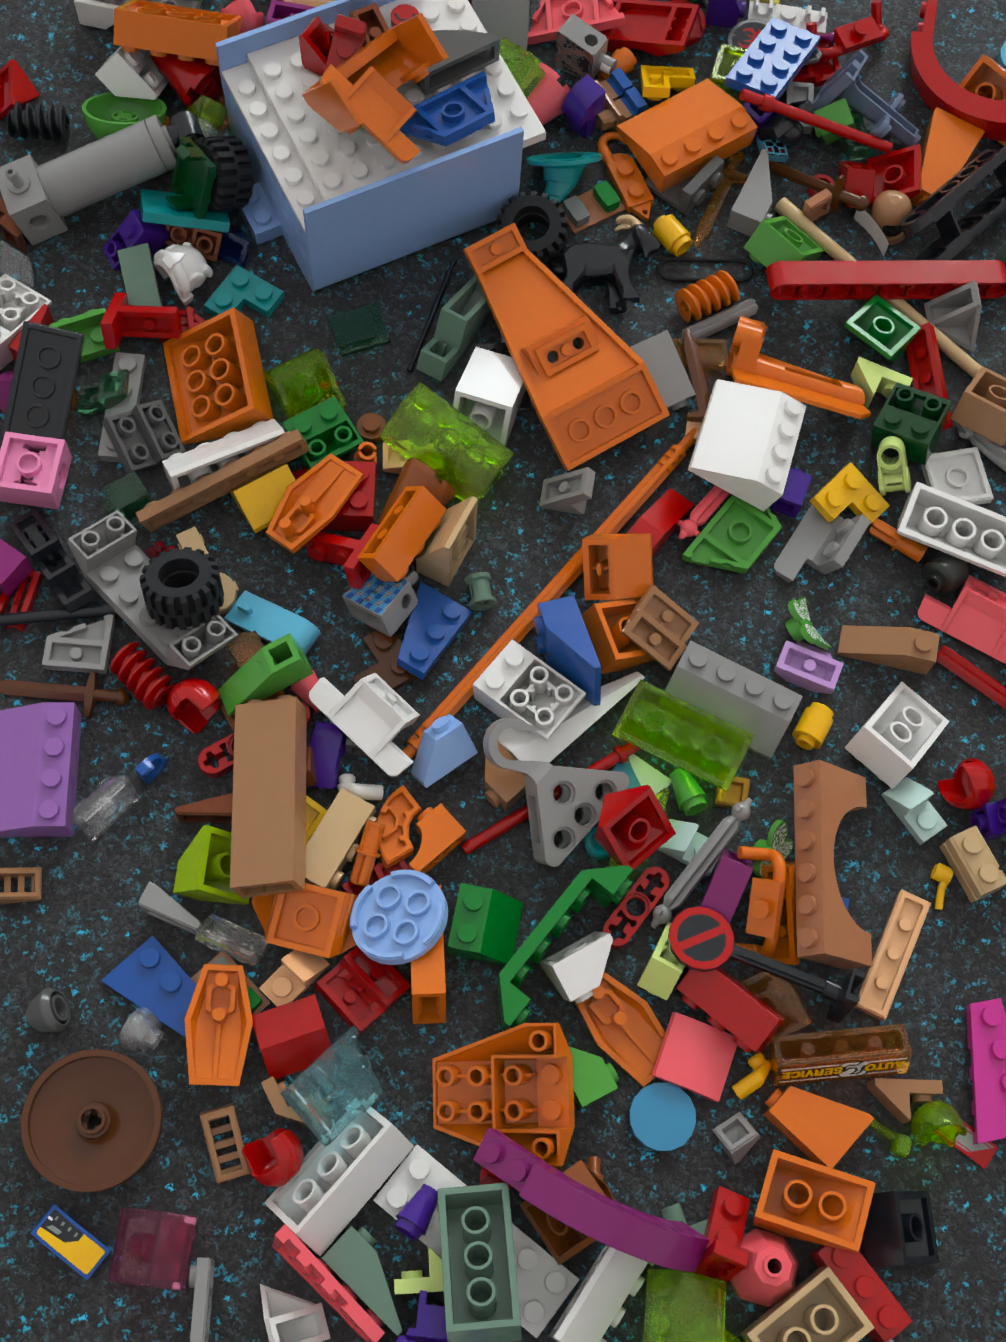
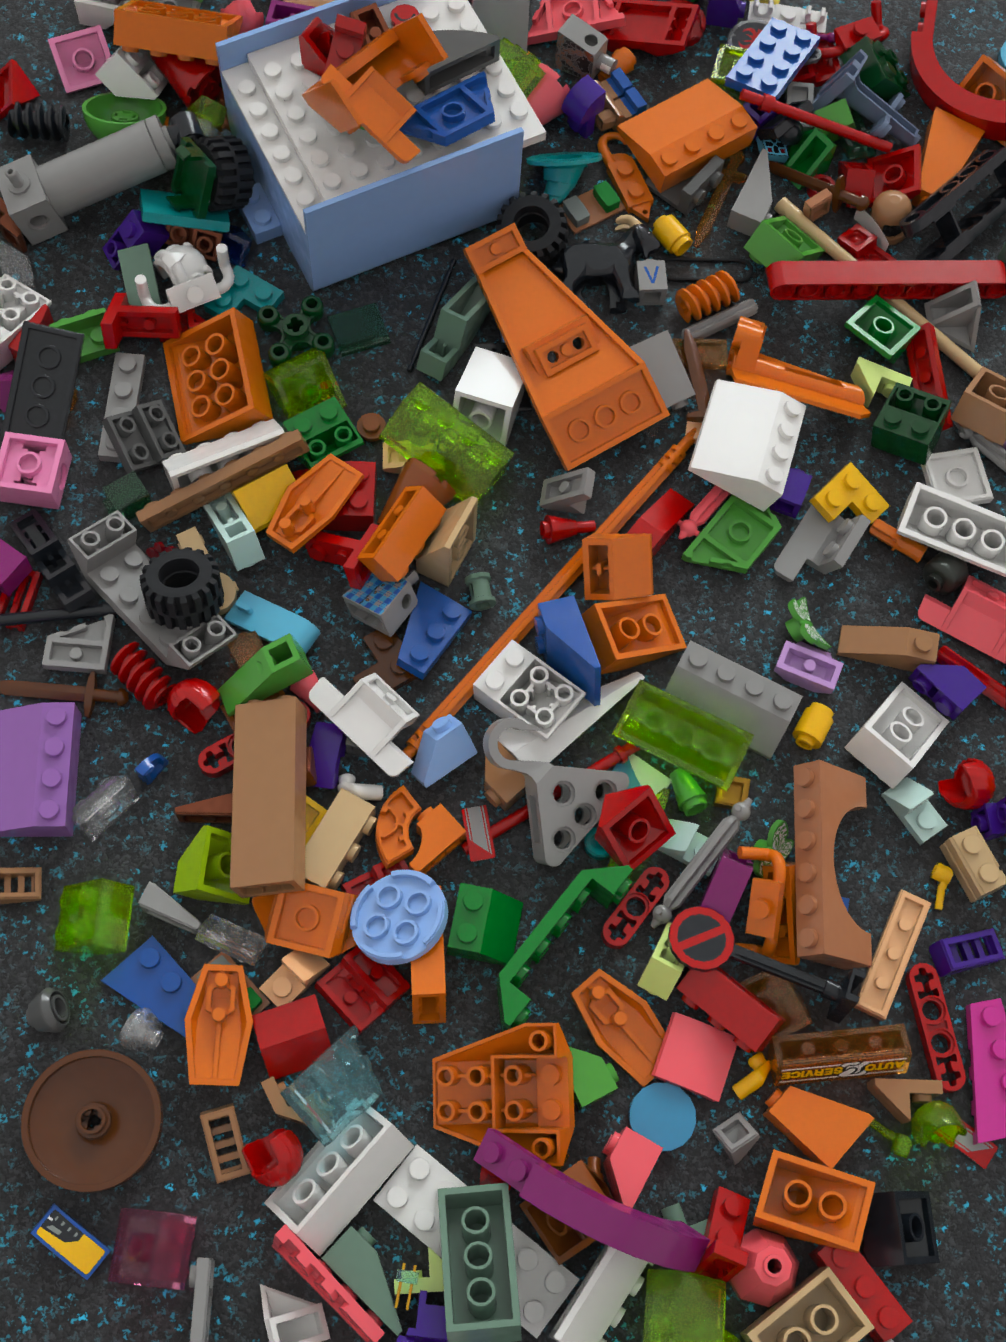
clear green slope [77,369,130,416] -> none
orange axle [350,820,386,886] -> none
orange pin [353,441,377,463] -> none
dark purple cone [394,1184,438,1241] -> none
white slope [539,931,613,1004] -> none
medium nougat slope [621,585,699,671] -> none
yellow plate [639,65,696,101] -> none
yellowish green piece [877,436,911,496] -> none
none -> bright pink slope [48,25,111,94]
none -> clear neon green slope [54,878,135,955]
none -> white piece [135,243,235,313]
none -> light aqua slope [203,492,265,571]
none -> dark green gear [257,295,335,370]
none -> piece [394,1263,419,1310]
none -> sticker [461,805,496,862]
none -> red cone [540,515,596,545]
none -> coral slope [602,1127,663,1208]
none -> light grey brick [633,259,668,306]
none -> green slope [784,128,837,190]
none -> red slope [837,223,897,261]
none -> dark green slope [840,36,911,103]
none -> red beam [905,963,966,1093]
none -> dark purple slope [908,664,987,721]
none -> dark purple slope [929,928,1005,977]

